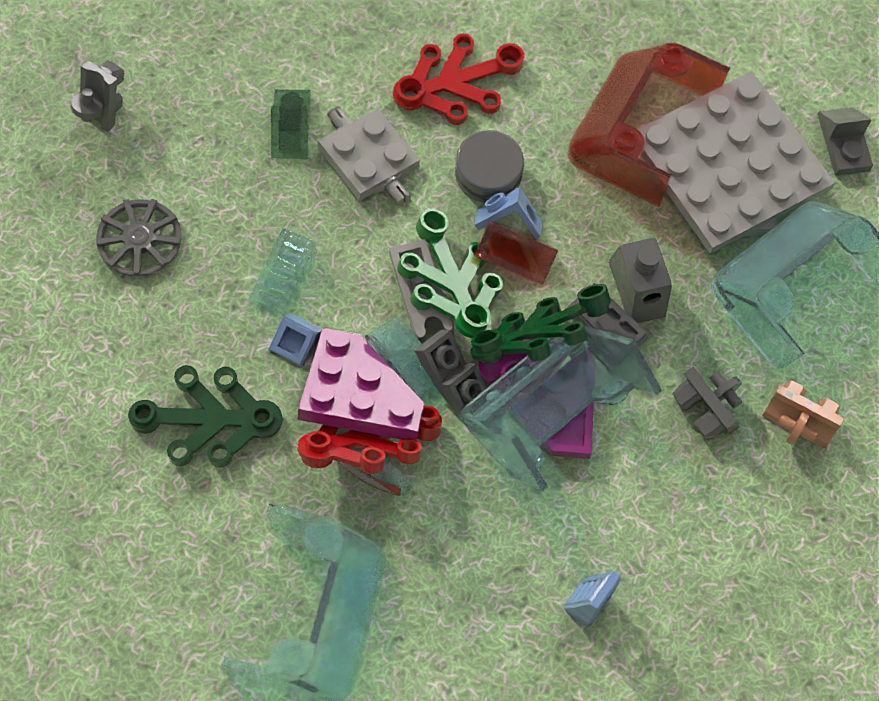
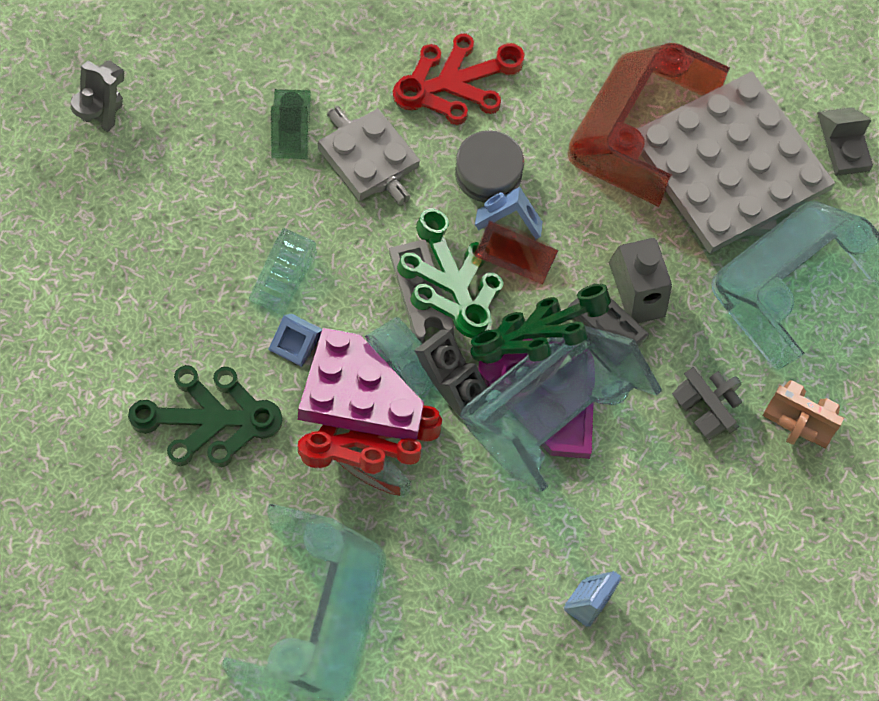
dark grey wheel [96,199,182,276] -> none

